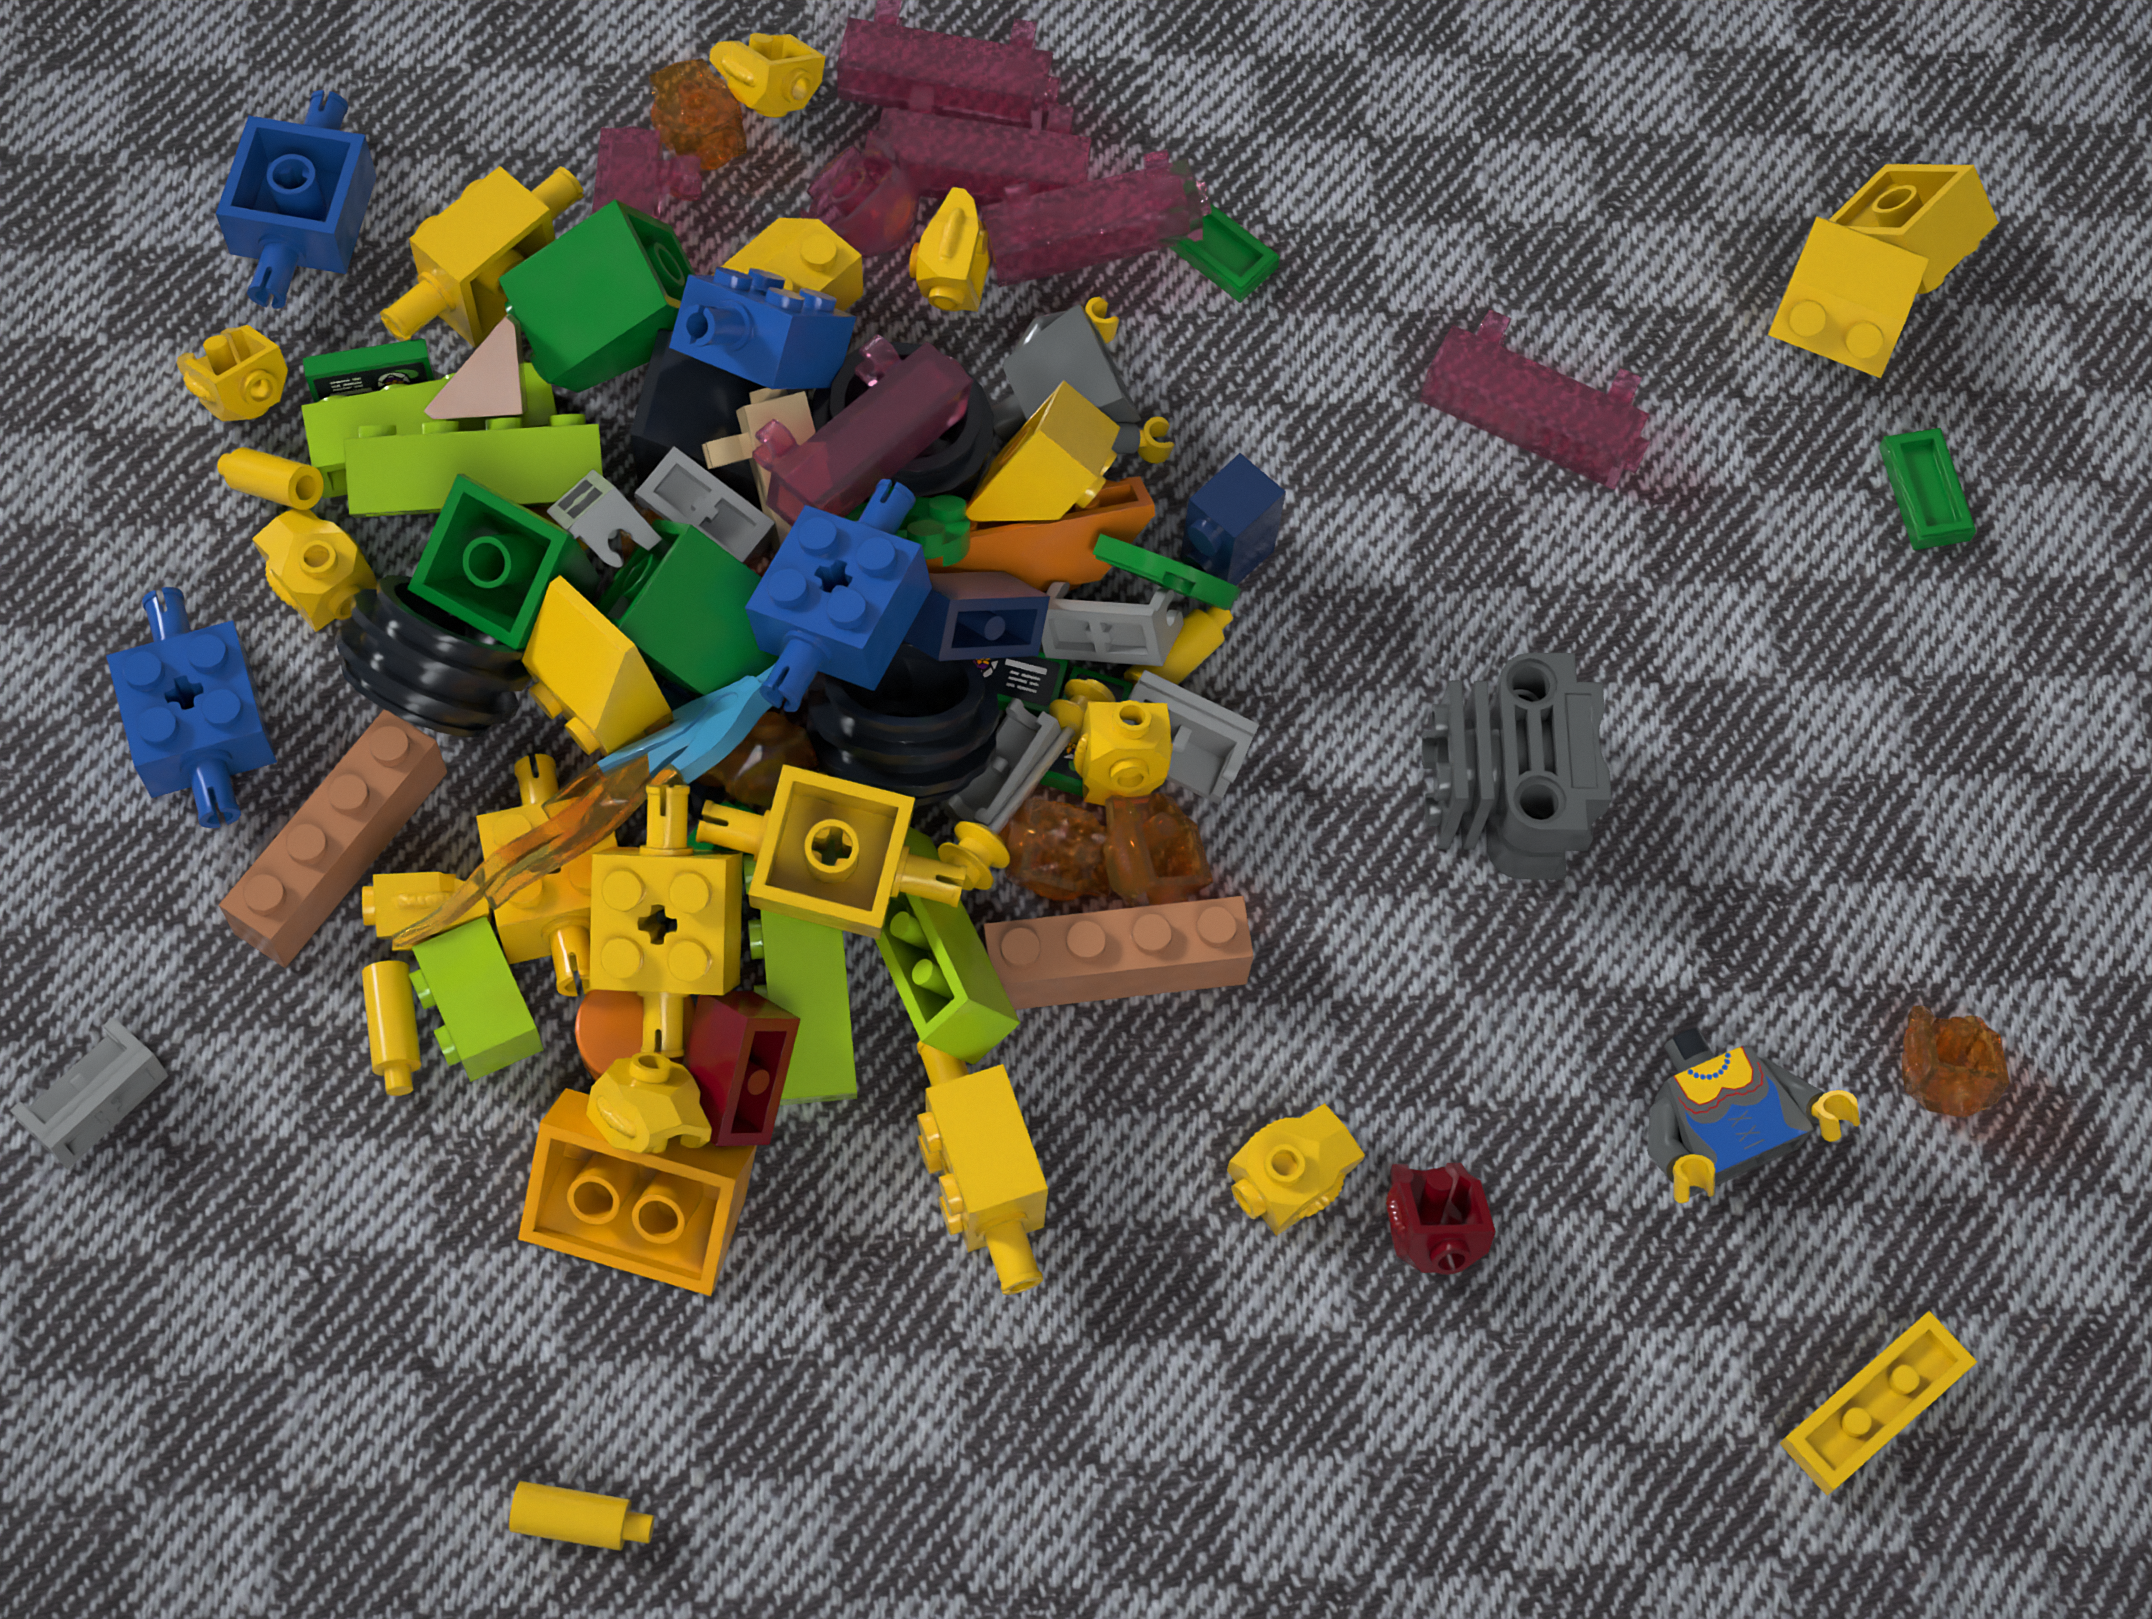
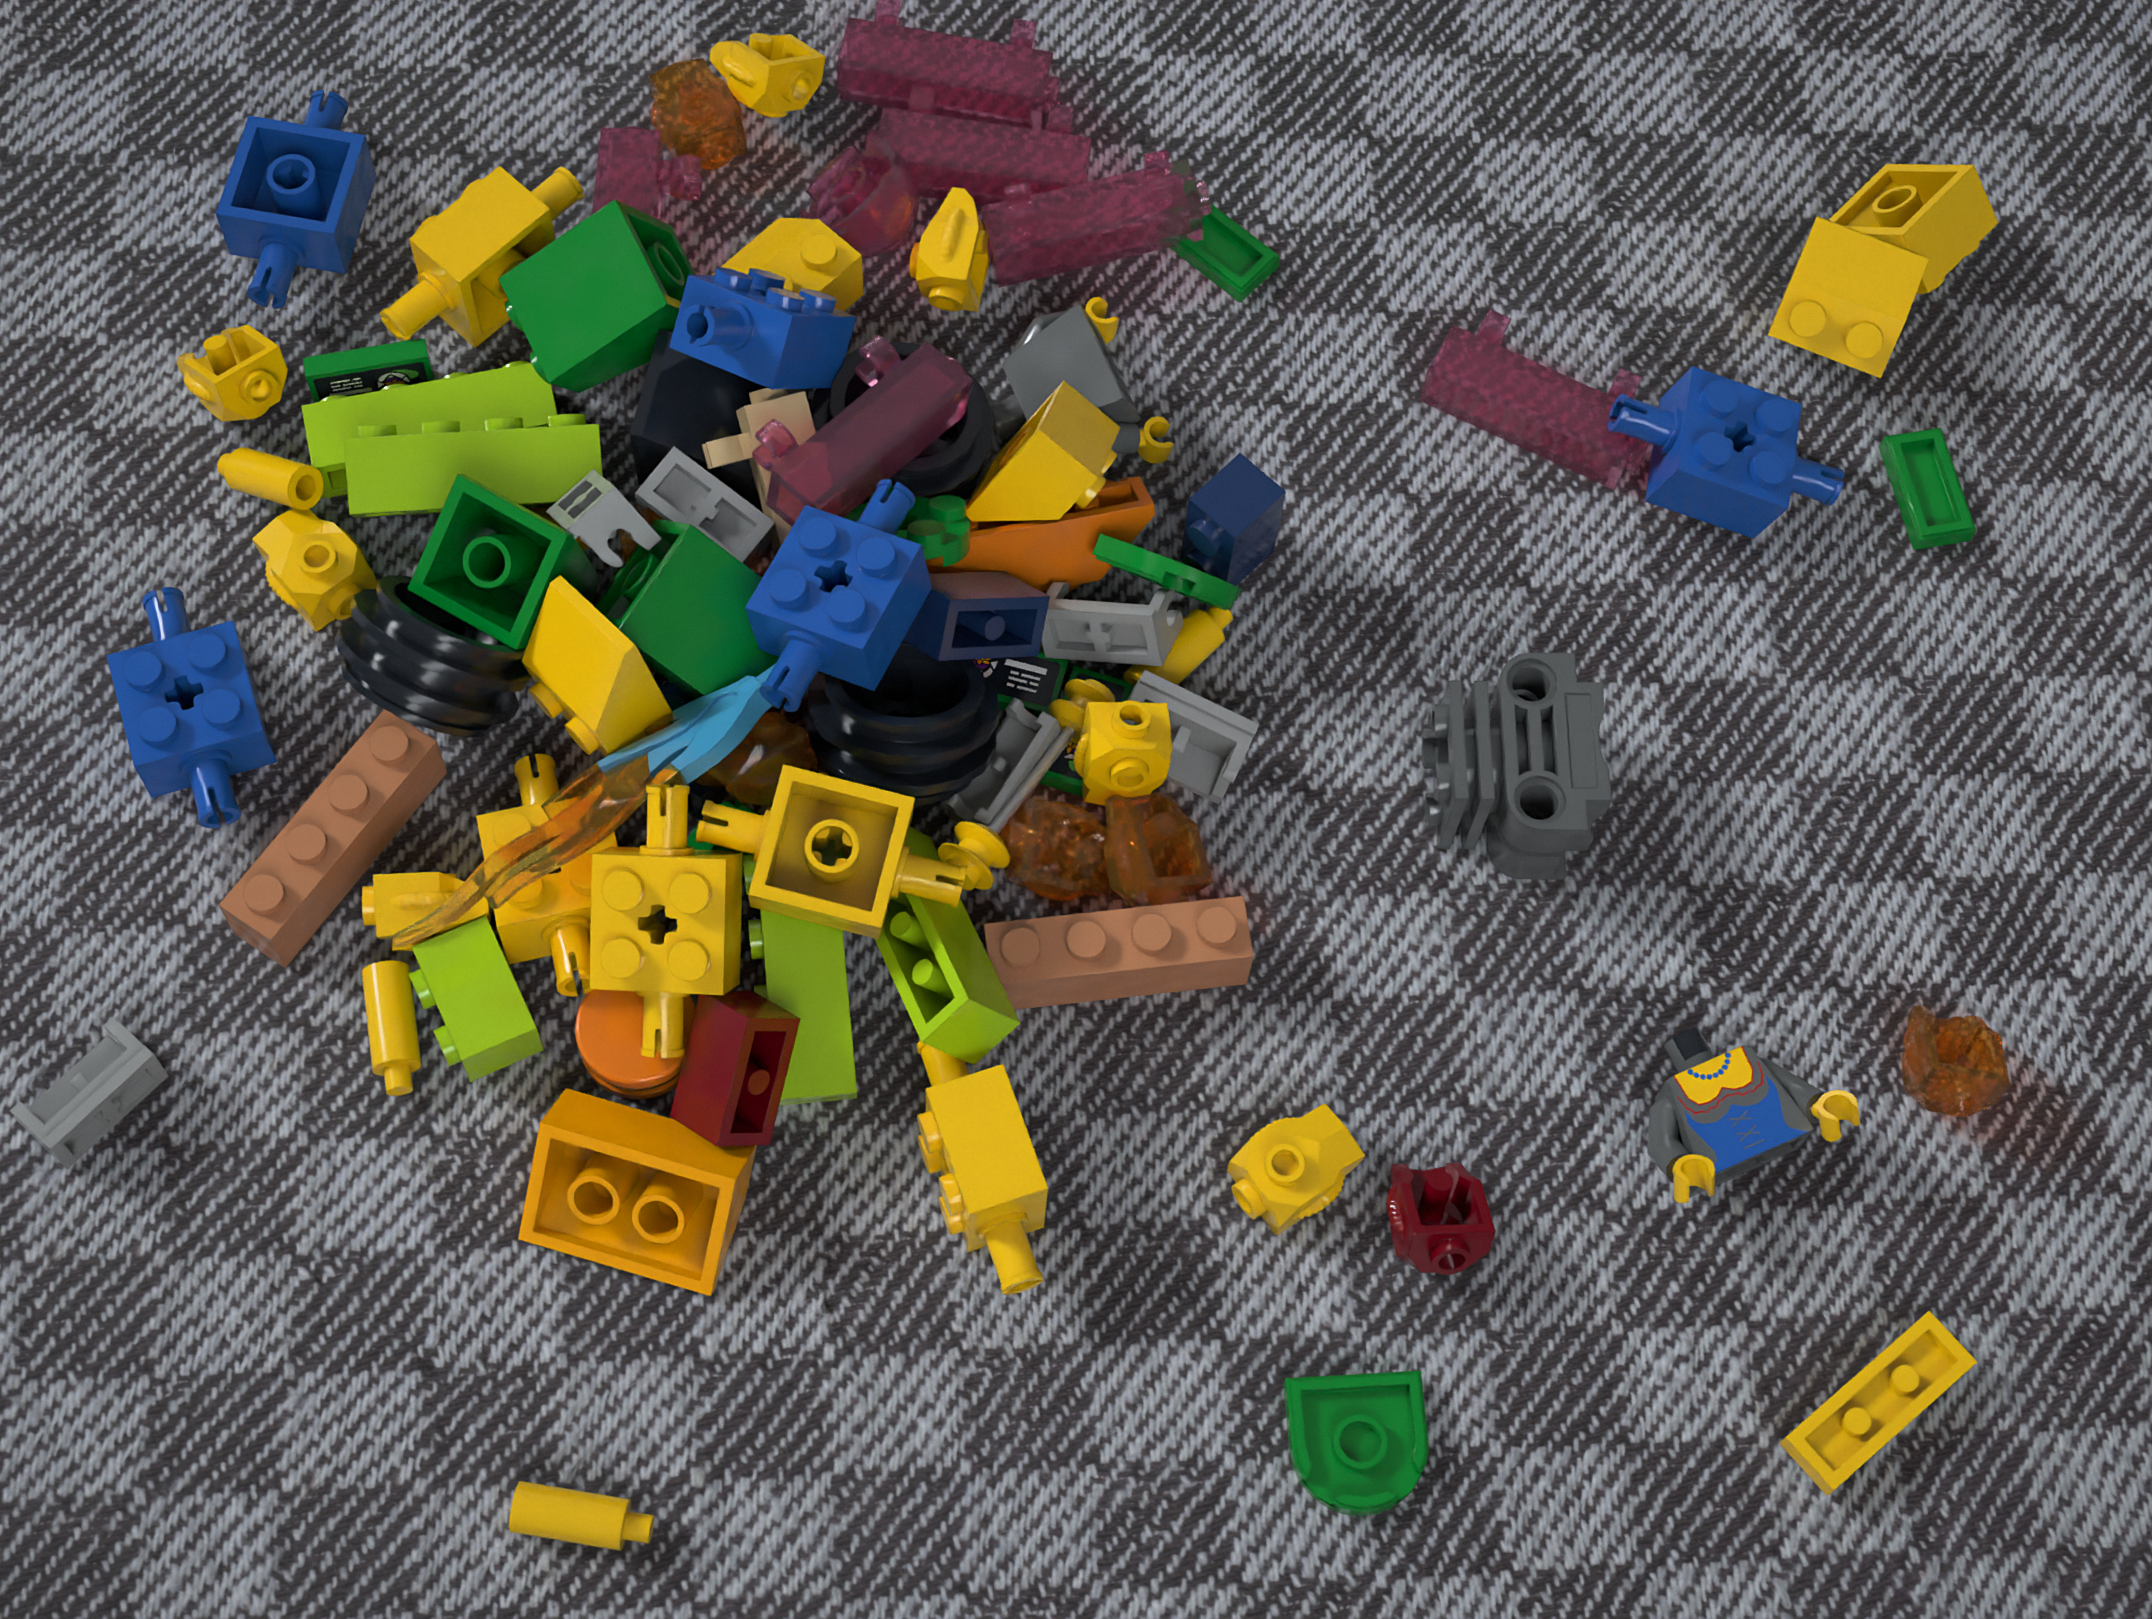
nougat slope [424,313,528,419] -> none
yellow hand [586,1052,712,1153] -> none
none -> green tile [1283,1371,1429,1516]
none -> blue brick [1607,366,1844,539]

